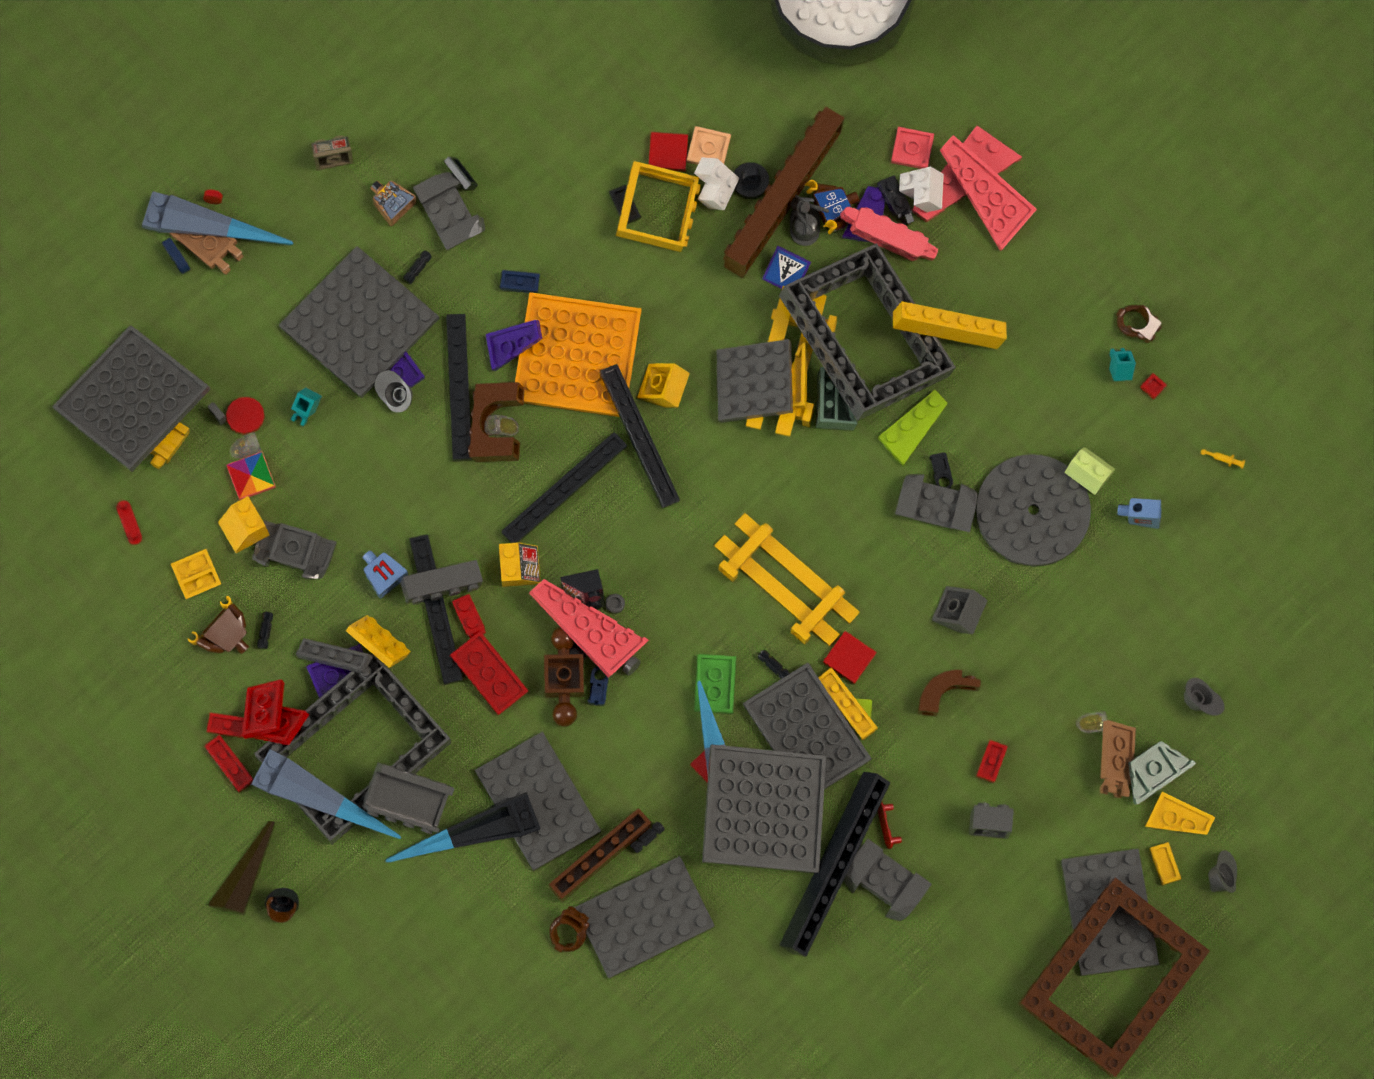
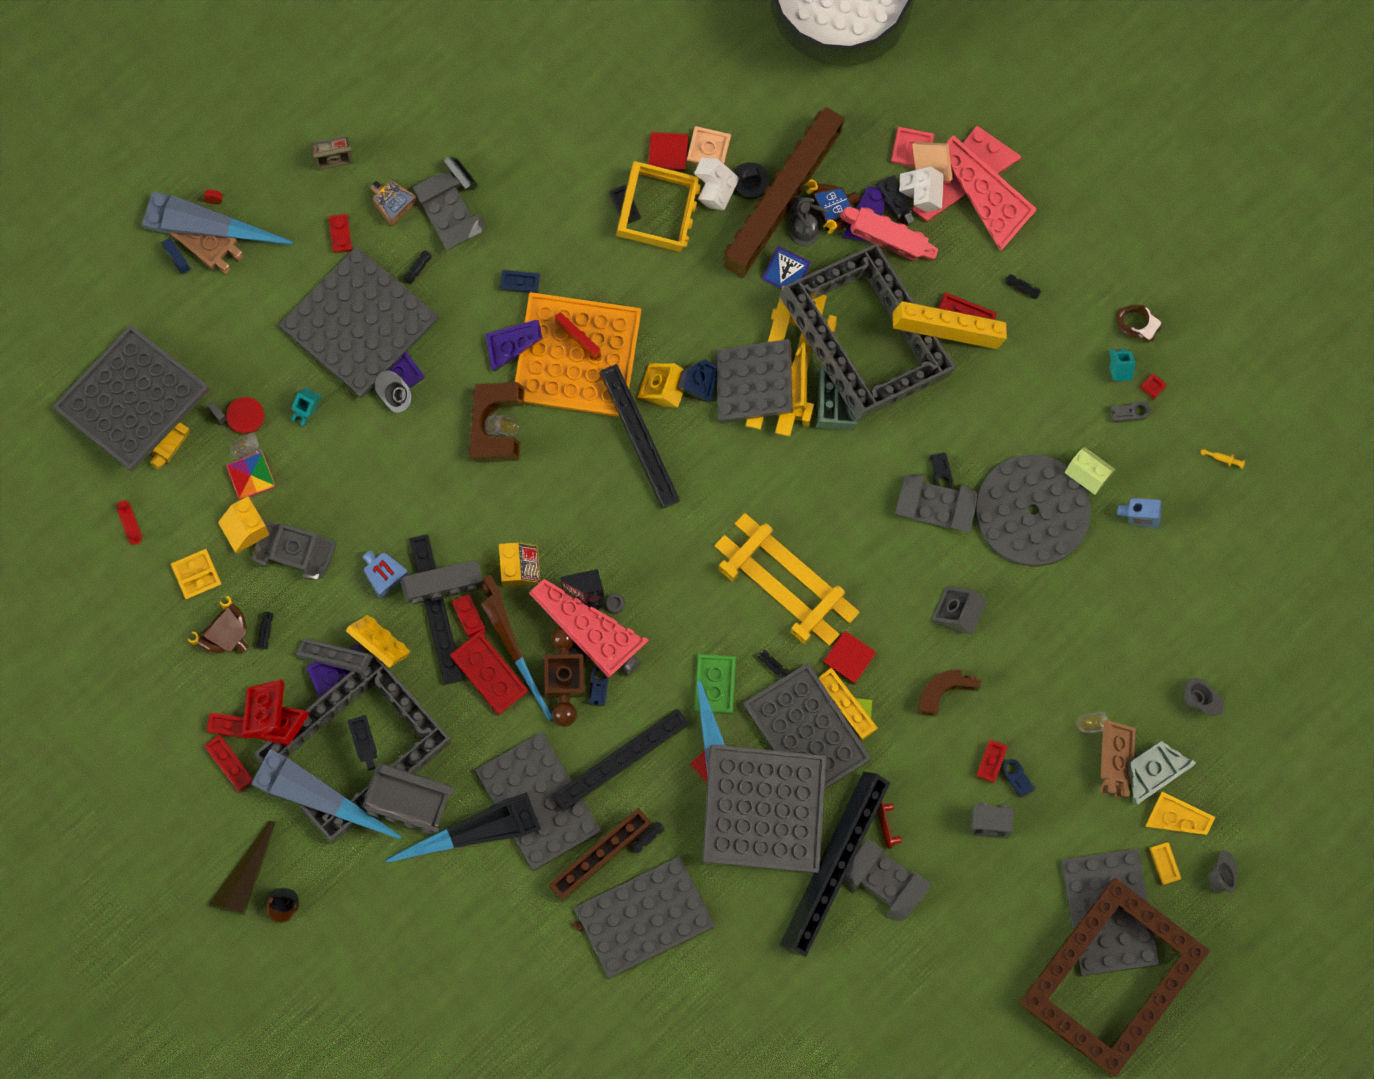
black plate [446,314,472,462] -> none
black plate [501,432,627,543] -> none
reddish brown piece [549,906,589,953] -> none
lime wing [878,390,948,466] -> none
none -> red plate [329,214,352,254]
none -> black hinge [347,715,378,771]
none -> reddish brown plate [481,575,553,721]
none -> black tile [552,709,689,812]
none -> red tile [555,312,600,360]
none -> dark blue plate [678,359,717,402]
none -> light nougat tile [912,142,953,181]
none -> red tile [938,292,997,320]
none -> dark blue piece [1002,759,1035,798]
none -> black axle [1005,274,1041,299]
none -> dark grey piece [1110,401,1150,423]

